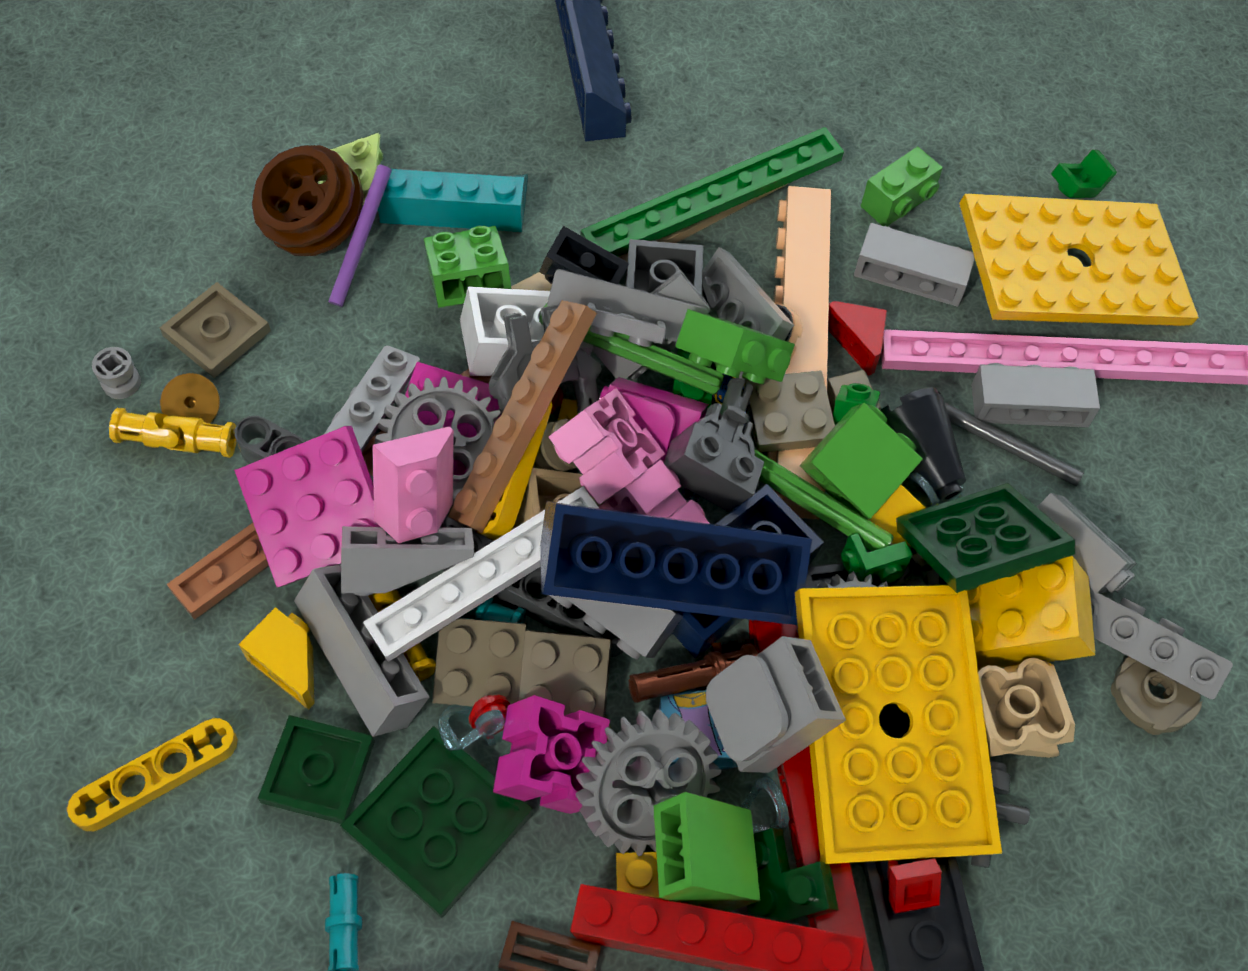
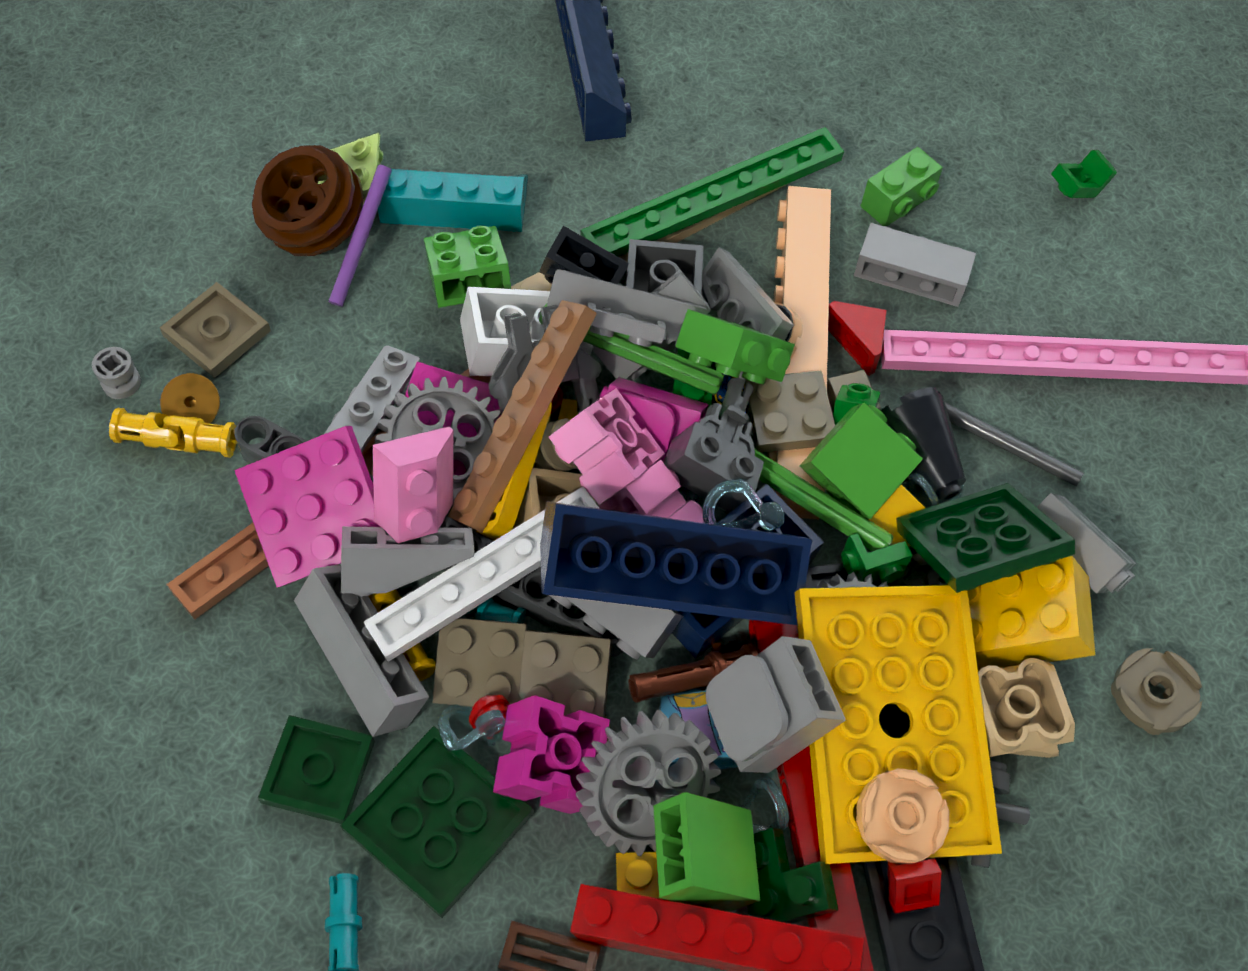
yellow beam [67,718,238,831] -> none
yellow slope [239,607,314,710] -> none
yellow plate [959,193,1199,326] -> none
light grey brick [971,363,1100,427] -> none
light grey bracket [1090,589,1233,699] -> none
none -> clear light blue piece [703,479,784,530]
none -> light nougat tile [856,768,949,864]

